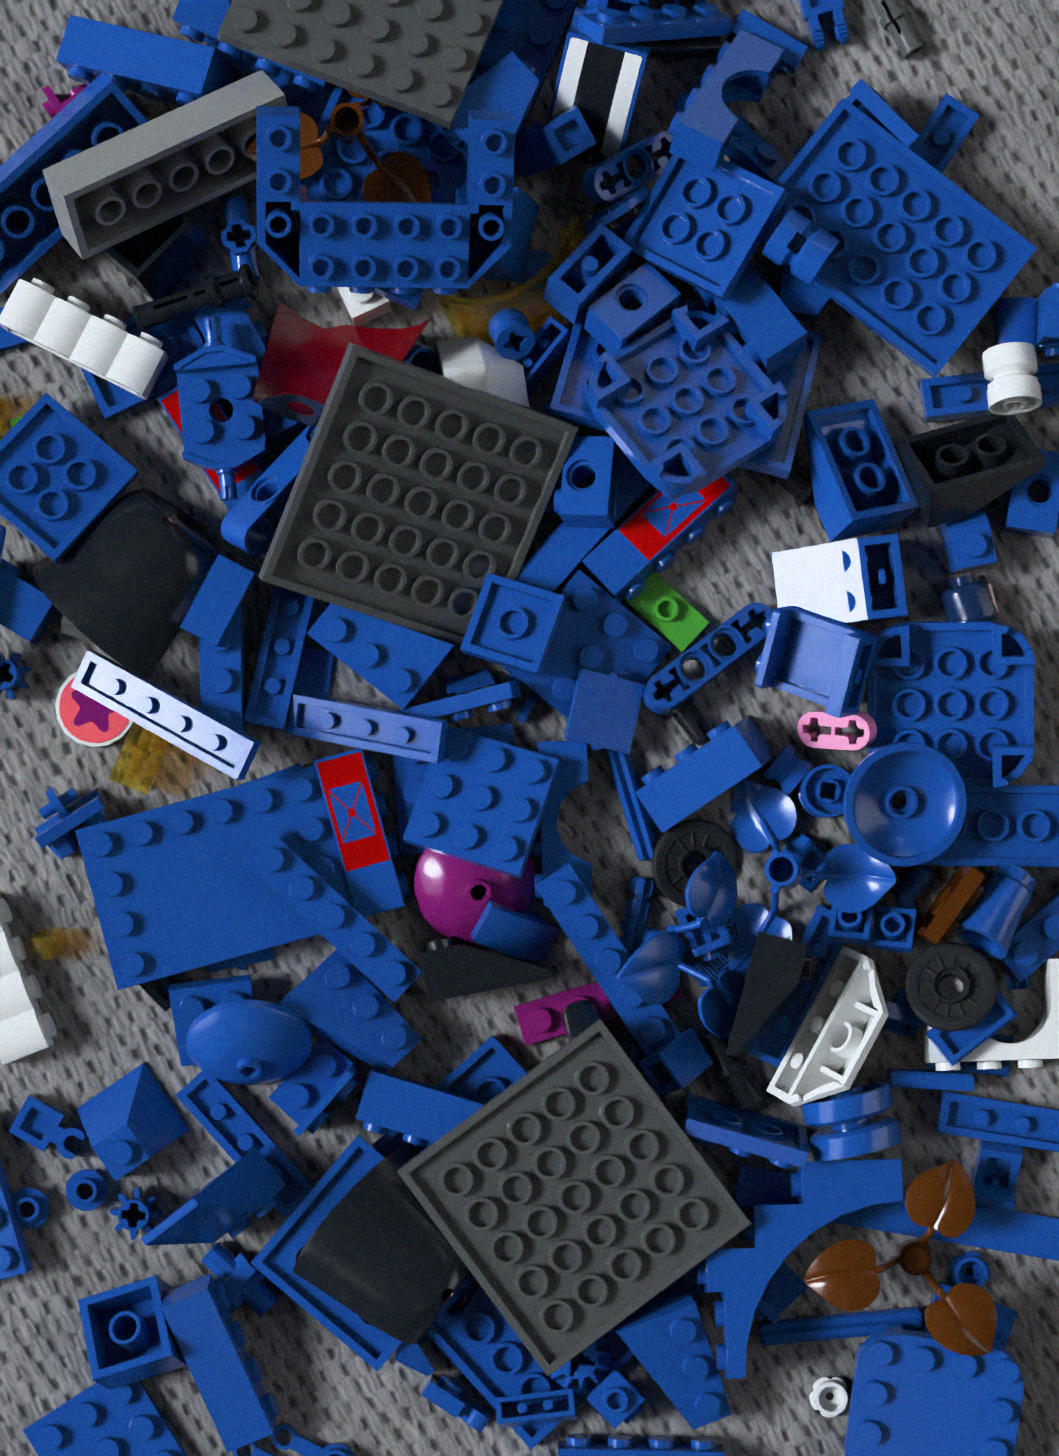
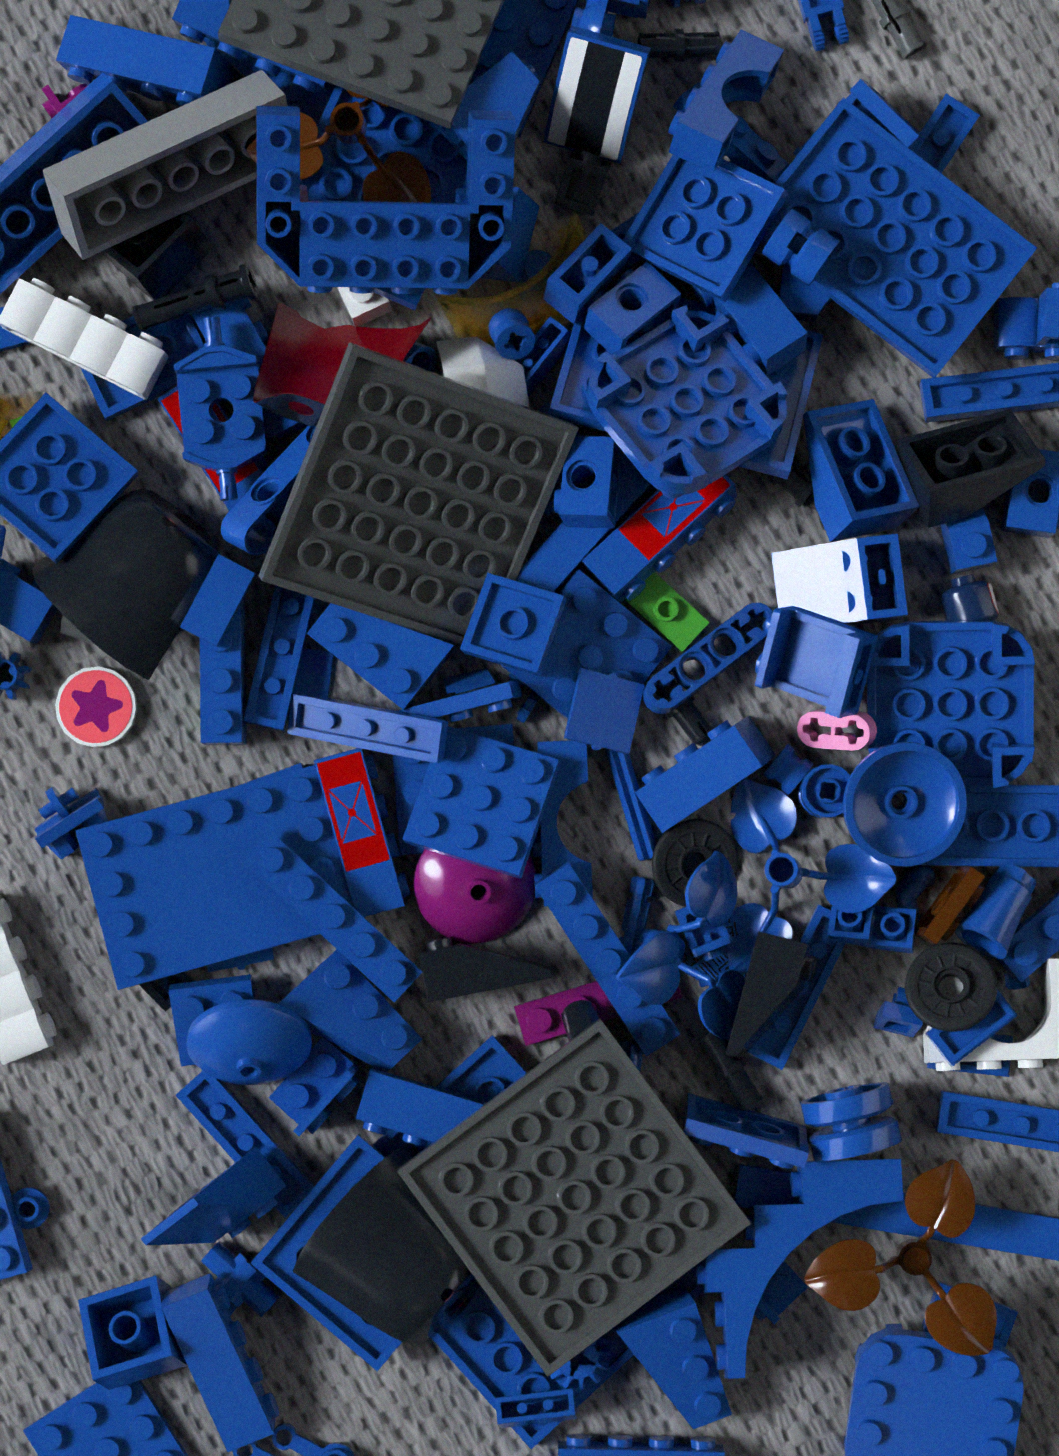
blue plate [8,1094,87,1159] -> none
clear yellow plate [29,927,70,960] -> none
blue plate [66,1169,108,1211] -> none
plate [71,650,261,780] -> none
blue slope [76,1062,190,1182] -> none
clear yellow hips [109,722,170,795] -> none
blue gear [109,1186,163,1240] -> none
blue axle [220,197,261,281] -> none
blue slope [390,1342,434,1376] -> none
blue plate [422,1374,491,1433] -> none
blue slope [471,900,560,962] -> none
blue slope [514,105,597,178] -> none
blue plate [578,2,733,45] -> none
blue beam [582,131,673,204] -> none
blue wheel [583,184,651,234] -> none
blue bracket [587,1370,645,1429] -> none
blue brick [638,1028,714,1097] -> none
blue piece [729,9,808,74] -> none
blue axle [759,1307,923,1346] -> none
white wedge [766,946,889,1107] -> none
blue slope [781,831,827,893] -> none
white plate [809,1376,850,1418] -> none
blue tile [886,1068,974,1091] -> none
blue plate [949,1251,990,1288] -> none
blue bracket [971,1140,1023,1210] -> none
white wheel [982,342,1043,416] -> none

